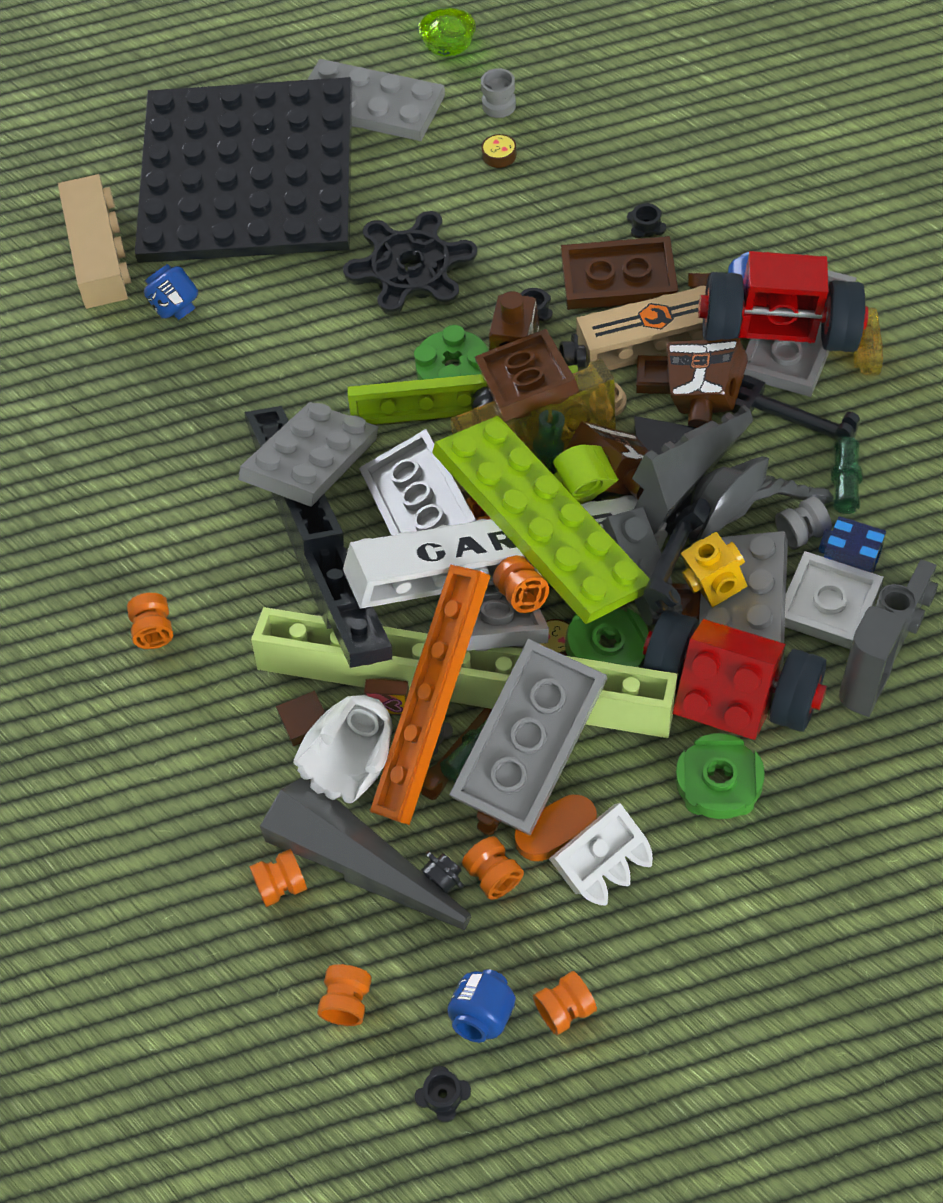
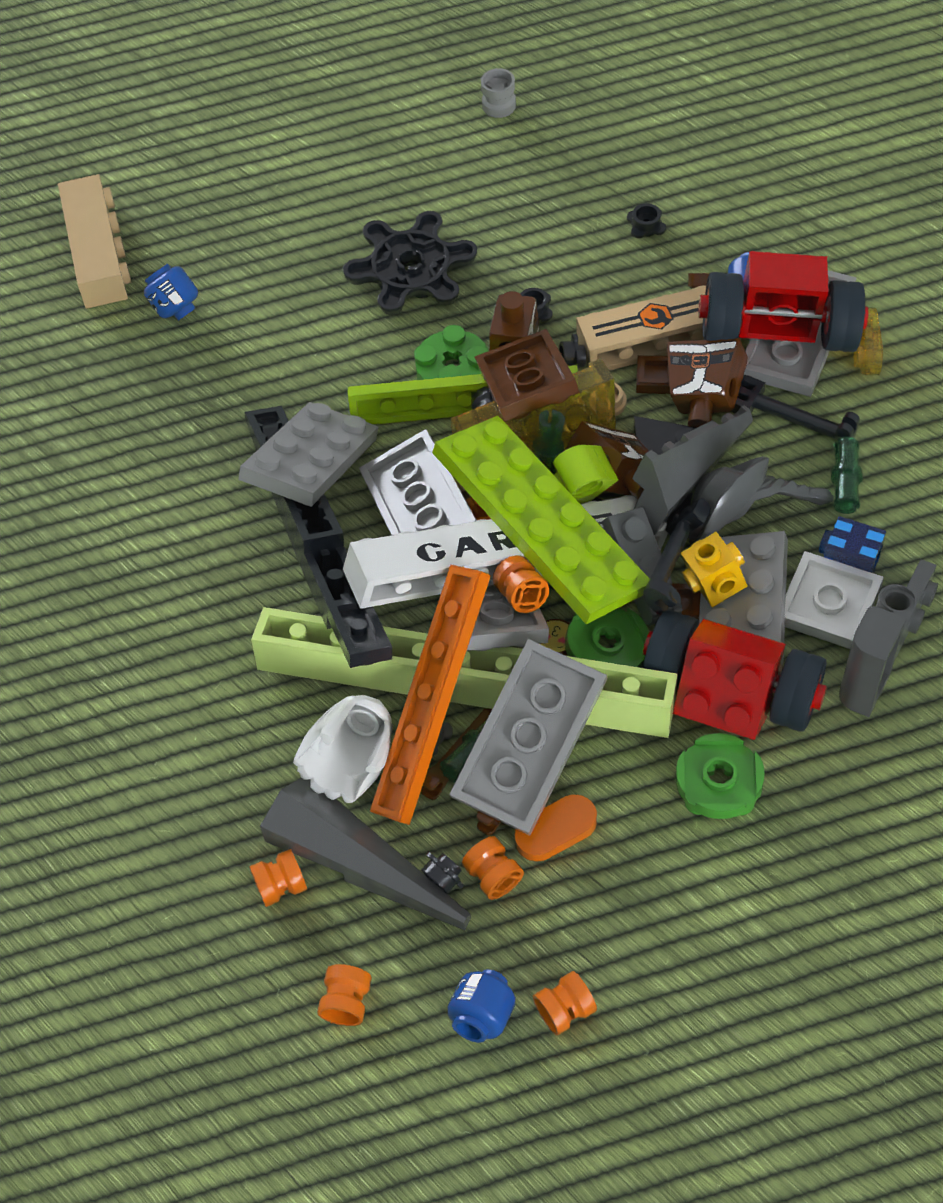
orange wheel [127,592,174,649] -> none
black plate [135,77,352,263] -> none
reddish brown tile [276,690,325,746] -> none
light grey plate [307,59,445,141] -> none
copper tile [364,679,409,715] -> none
black plate [415,1066,471,1123] -> none
clear neon green hat [418,7,476,57] -> none
tile [482,134,517,168] -> none
white plate [549,803,653,906] -> none
reddish brown plate [561,236,678,310] -> none
light grey wheel [775,496,832,550] -> none

